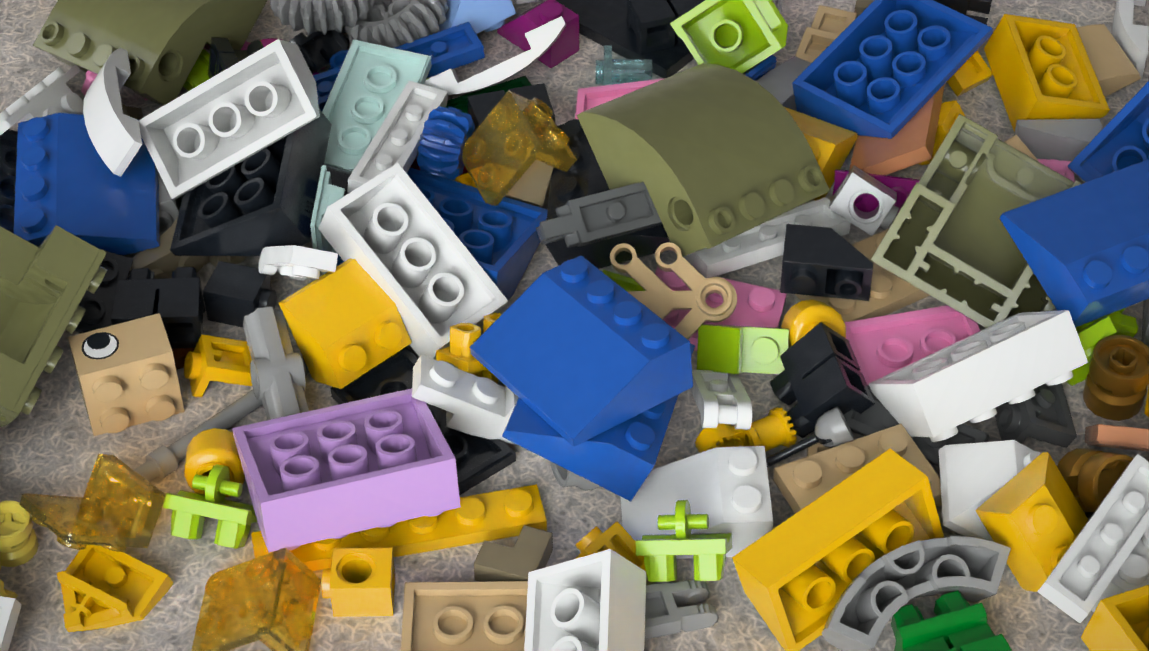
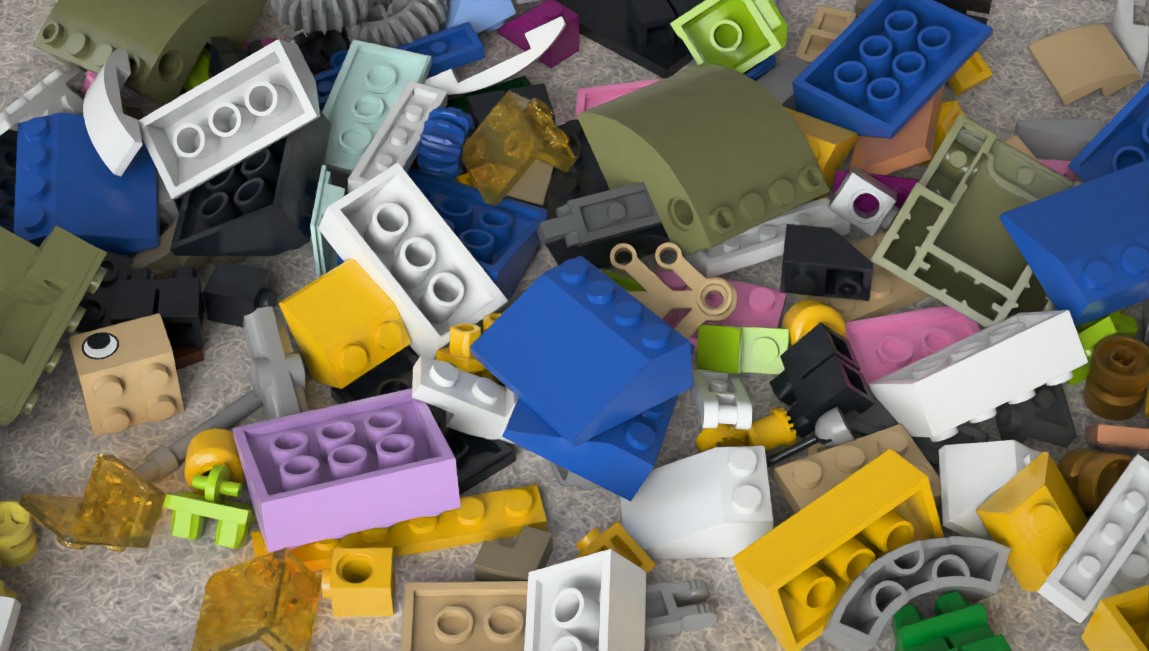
yellow slope [57,536,173,632] -> none
yellow bracket [184,334,252,397] -> none
white plate [259,245,338,281] -> none
clear light blue bracket [596,45,652,86] -> none
lime hips [635,500,732,582] -> none
yellow slope [984,14,1110,132] -> none

